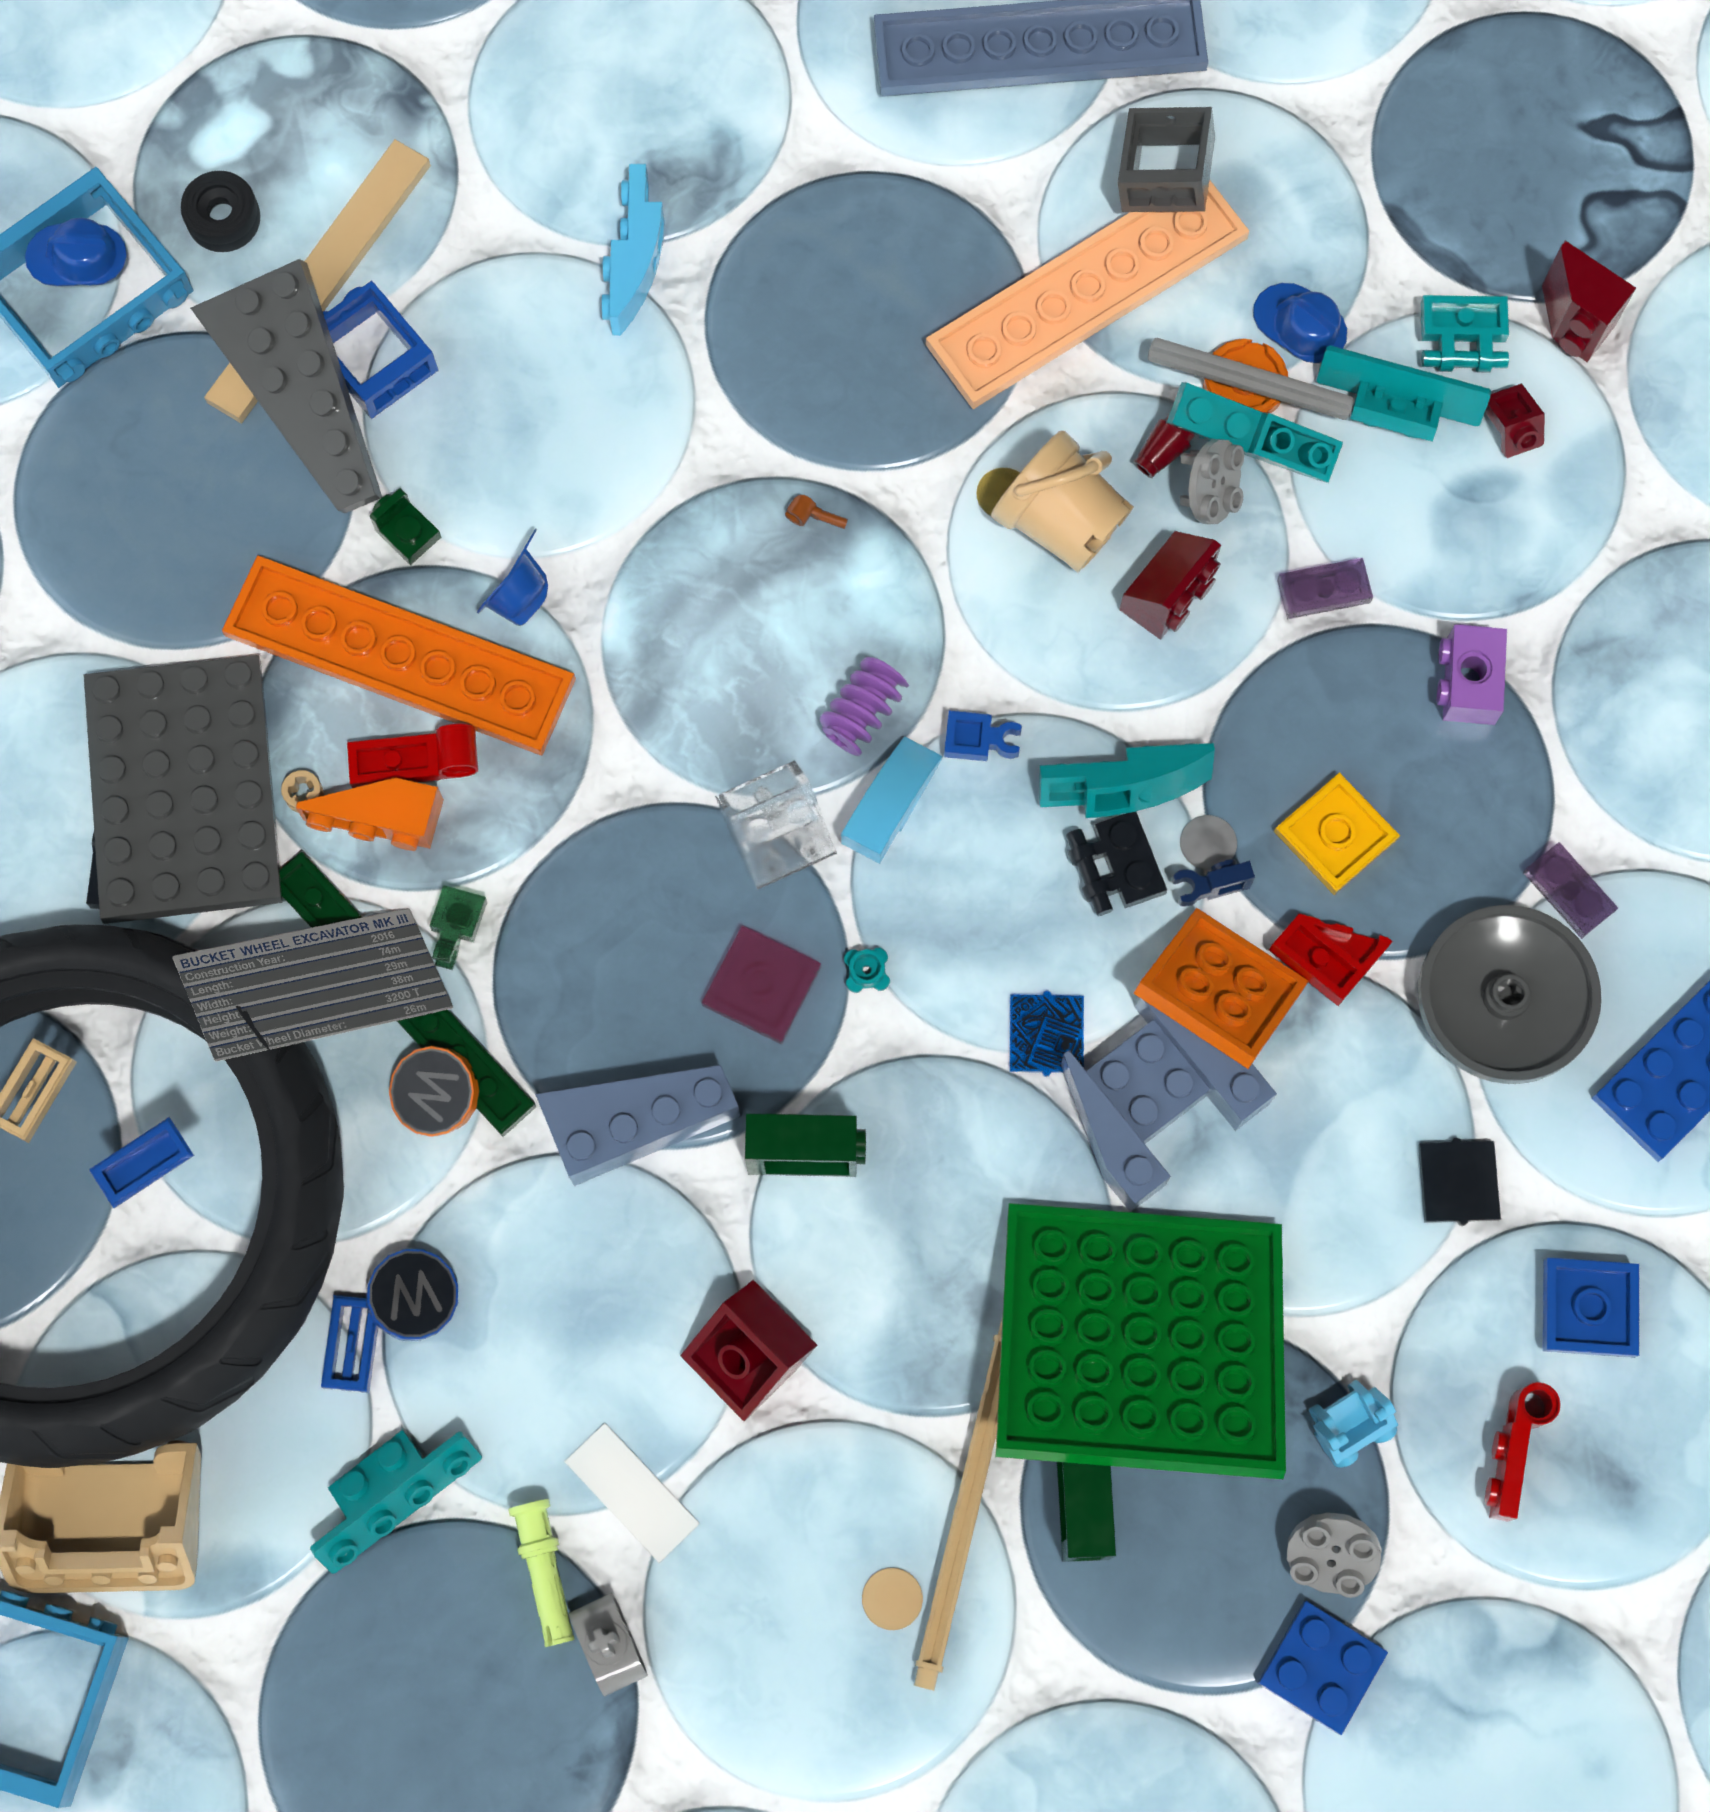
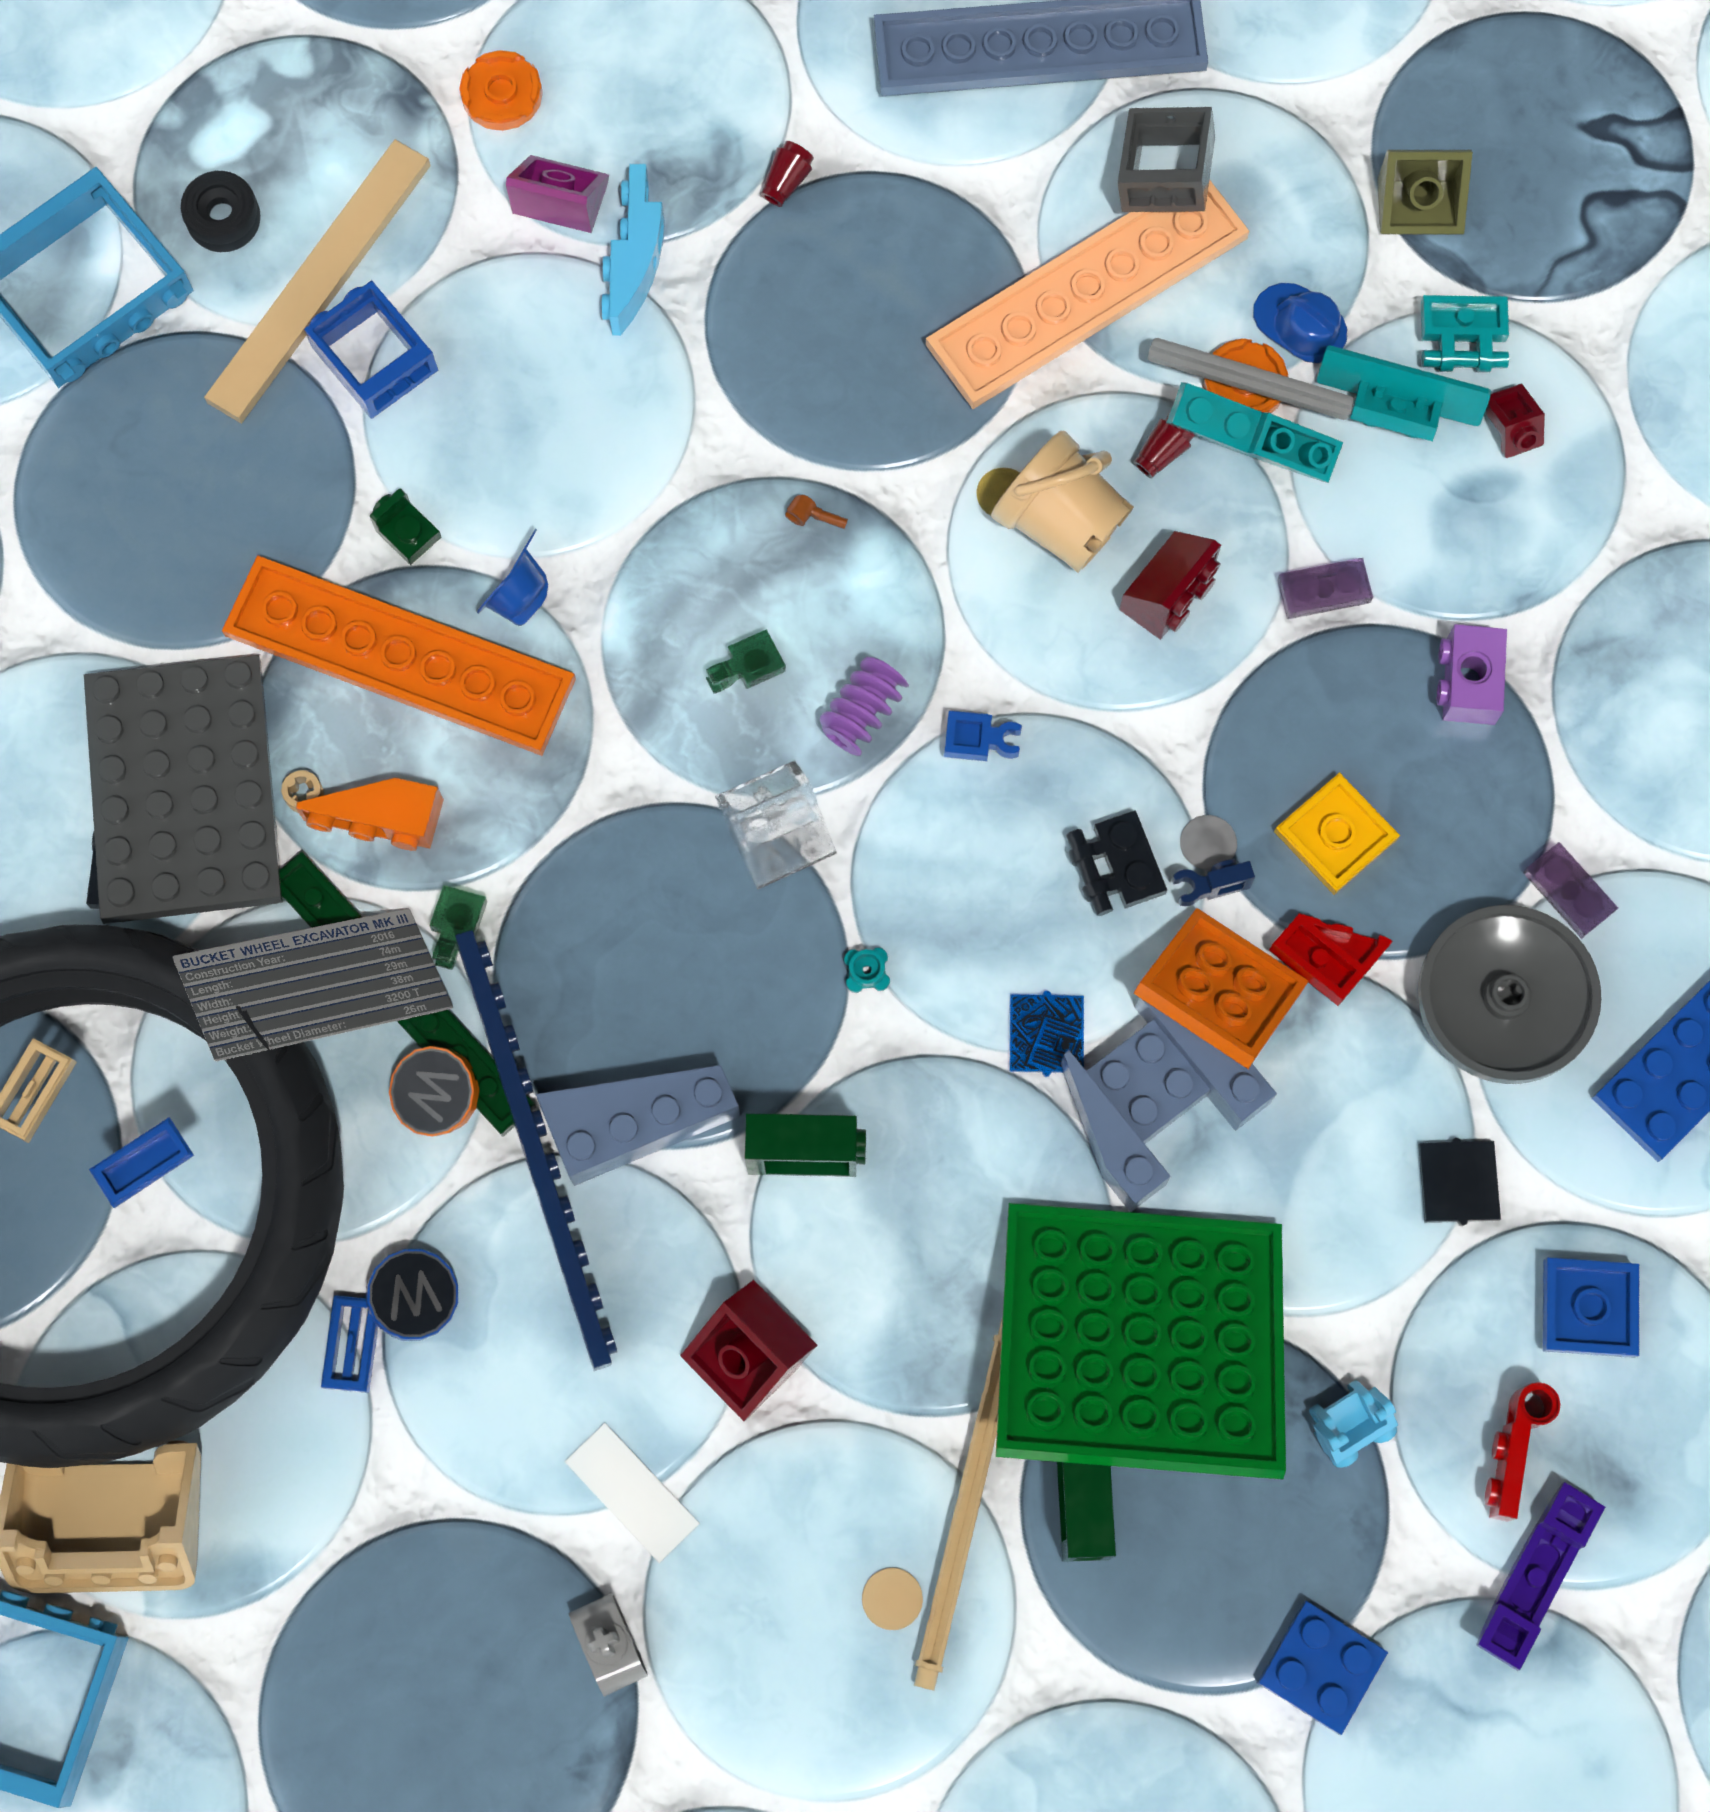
blue piece [25,217,127,286] -> none
dark grey wing [190,259,382,513] -> none
teal bracket [310,1429,482,1574] -> none
red plate [347,724,478,788] -> none
yellowish green pin [508,1499,575,1647] -> none
clear pink tile [702,926,821,1045] -> none
medium azure slope [841,736,943,864] -> none
teal slope [1039,743,1215,818] -> none
light grey plate [1180,439,1244,524] -> none
light grey plate [1287,1513,1382,1598] -> none
dark red slope [1542,240,1636,362] -> none
none -> dark blue plate [455,930,617,1371]
none -> orange tile [459,50,543,131]
none -> magenta slope [506,155,609,233]
none -> clear green plate [706,629,786,694]
none -> dark red cone [760,141,814,207]
none -> olive slope [1377,150,1473,234]
none -> dark purple slope [1476,1482,1606,1671]

